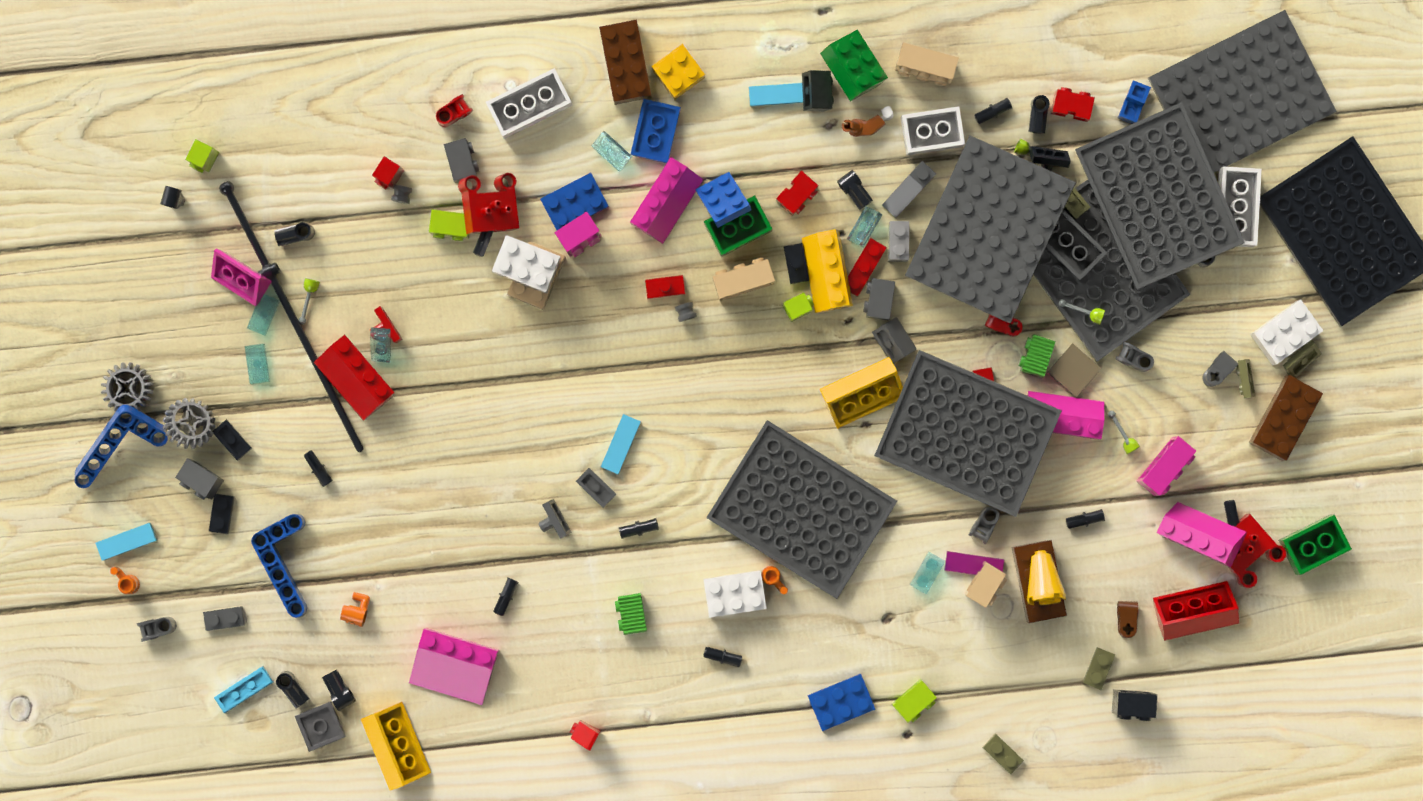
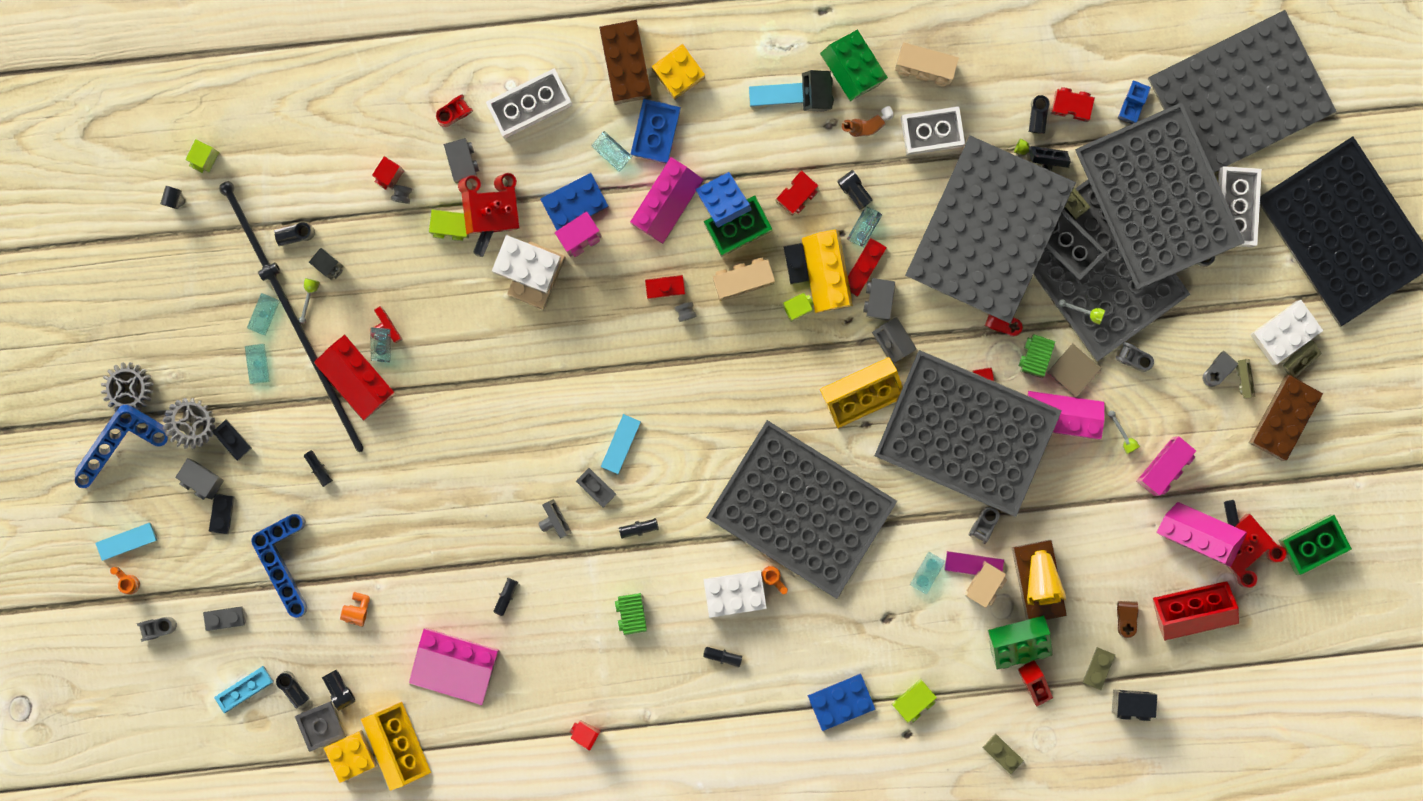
dark pink slope [211,248,272,306] -> none
slope [882,161,936,218] -> none
light grey brick [888,221,909,262] -> none
black axle [974,98,1012,124] -> none
black axle [1066,509,1105,529] -> none
none -> pearl dark grey brick [309,248,343,280]
none -> yellow brick [324,730,377,783]
none -> green brick [988,616,1053,670]
none -> red slope [1018,660,1053,707]

